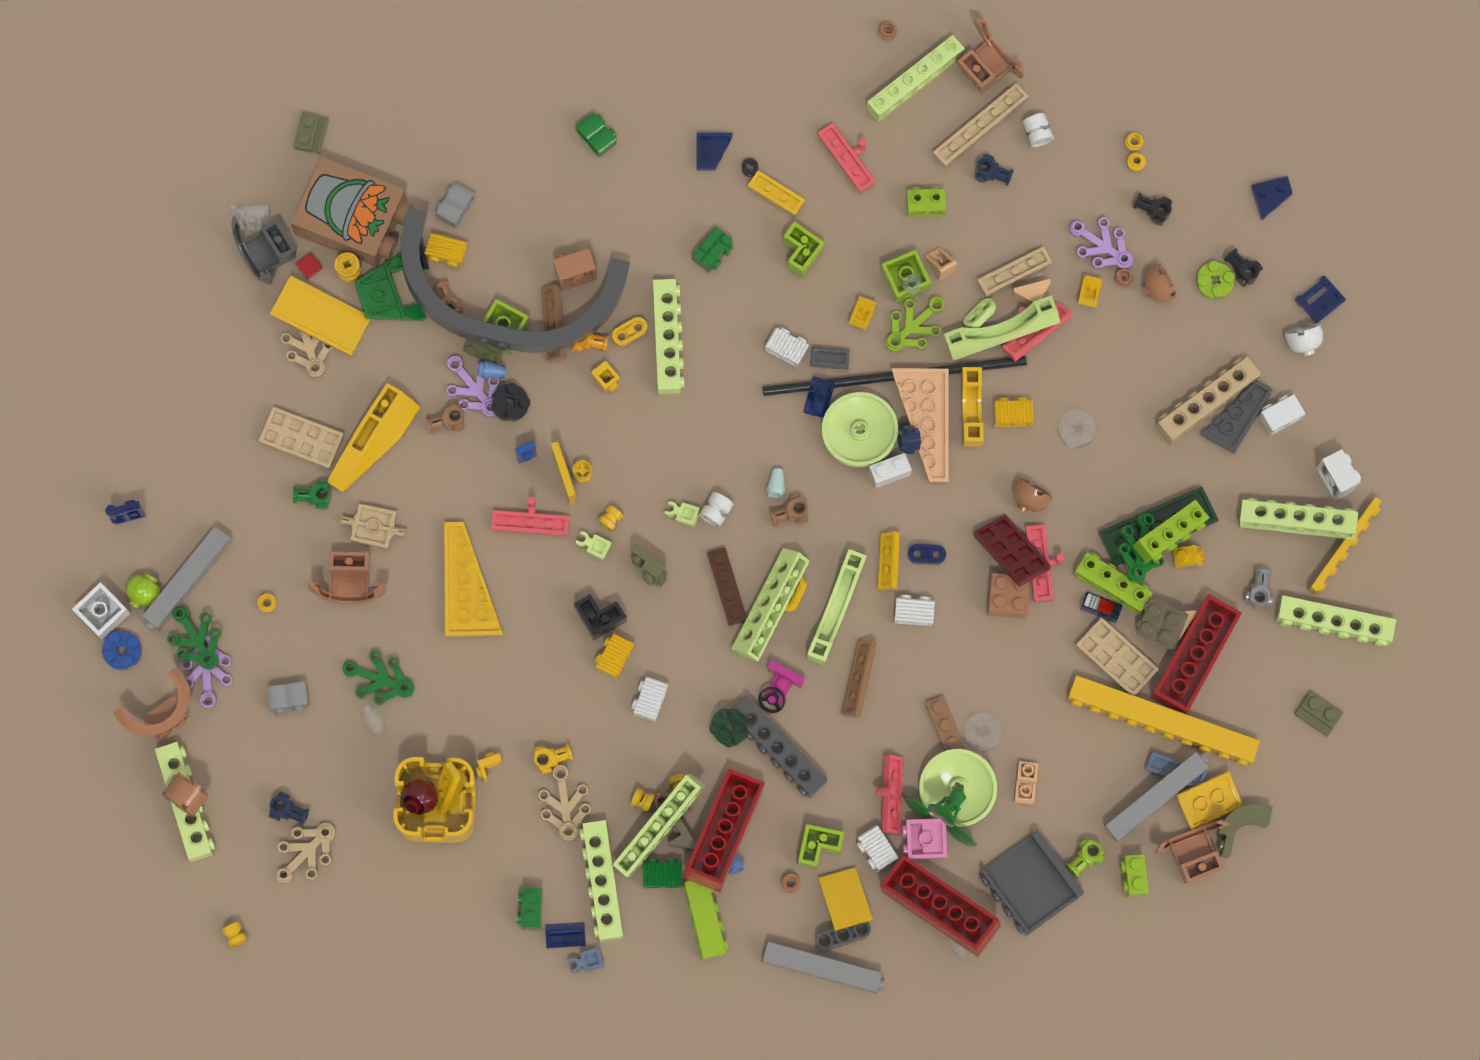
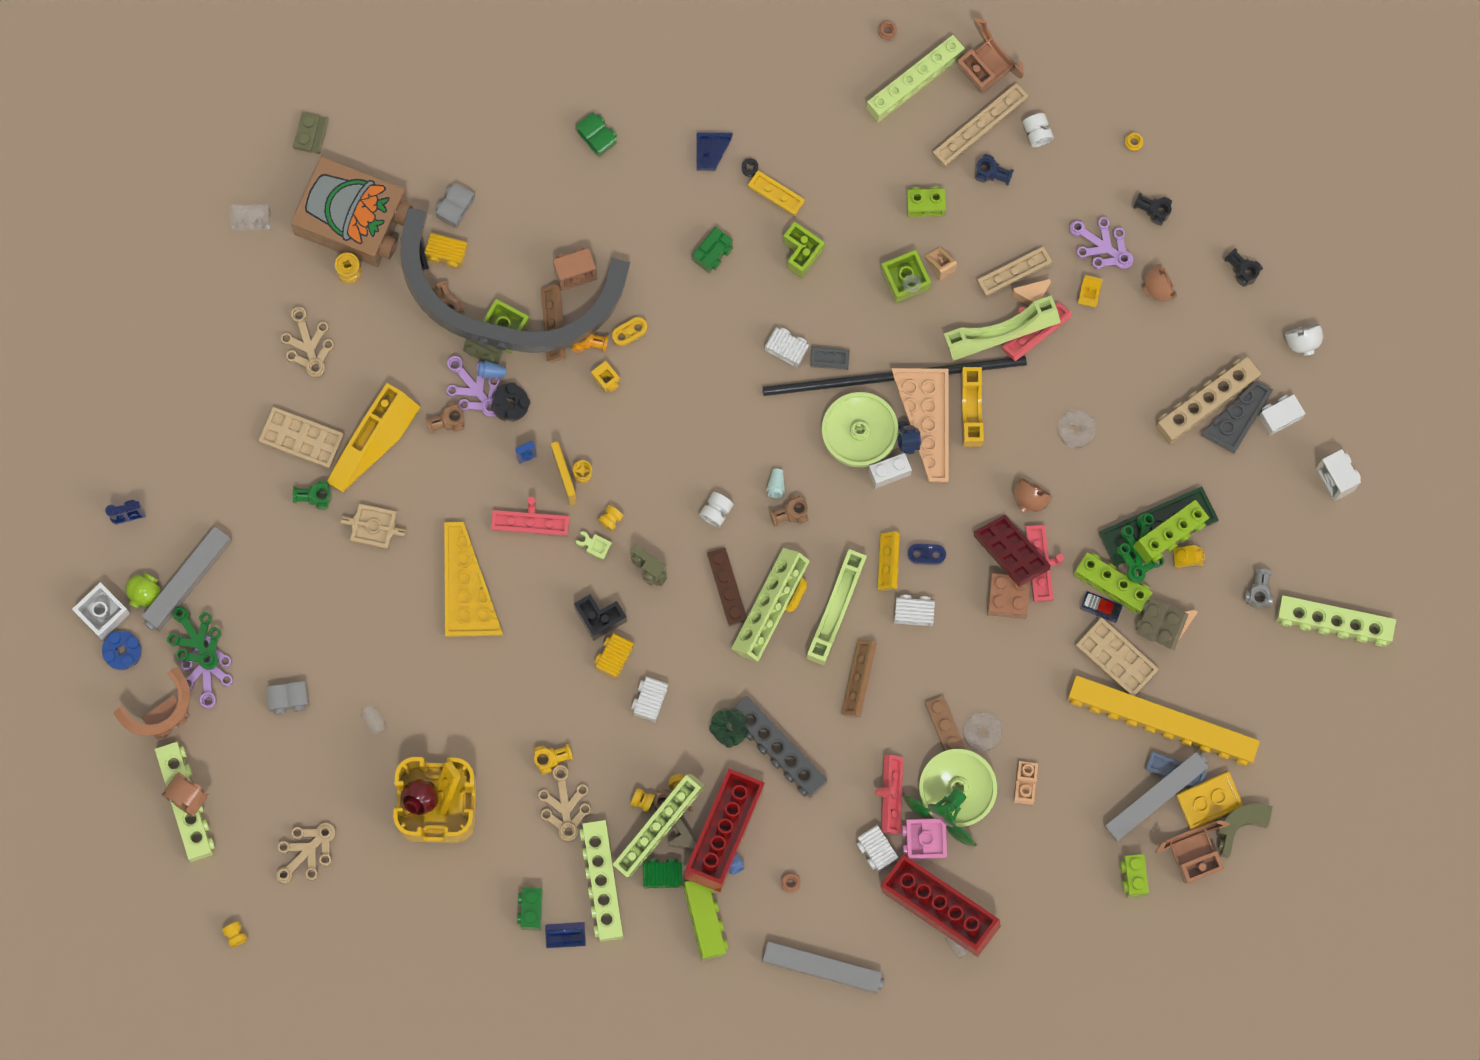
dark grey piece [231,216,296,285] -> none
yellow plate [257,593,277,613] -> none
dark blue connector [268,792,310,826] -> none
yellow piece [270,275,371,356] -> none
red tile [295,252,322,280] -> none
nougat piece [308,551,386,604] -> none
green plant [342,651,415,706] -> none
green wing [354,252,426,321] -> none
yellow bracket [475,752,503,782] -> none
sand blue plate [567,947,604,973] -> none
yellowish green brick [653,279,684,394] -> none
yellowish green plate [664,501,701,527] -> none
dark pink piece [759,660,805,713] -> none
lime brick [798,824,845,869] -> none
clear blue slope [804,376,835,418] -> none
dark grey beam [815,922,871,952] -> none
coral plate [817,123,876,194] -> none
yellow tile [818,867,873,931] -> none
yellow bracket [849,296,876,330] -> none
lime plant [885,297,944,352] -> none
yellowish green plate [963,298,996,328] -> none
dark grey panel [979,830,1084,936] -> none
yellow brick [993,397,1034,427] -> none
lime connector [1066,838,1106,878] -> none
nougat plate [1115,269,1133,287] -> none
yellow plate [1127,153,1146,171] -> none
red brick [1151,594,1242,714] -> none
lime plate [1196,261,1235,300] -> none
yellowish green brick [1240,498,1358,540] -> none
clear blue wing [1251,176,1293,220] -> none
clear blue plate [1295,276,1346,323] -> none
olive plate [1295,691,1343,737] -> none
yellow plate [1308,497,1382,595] -> none

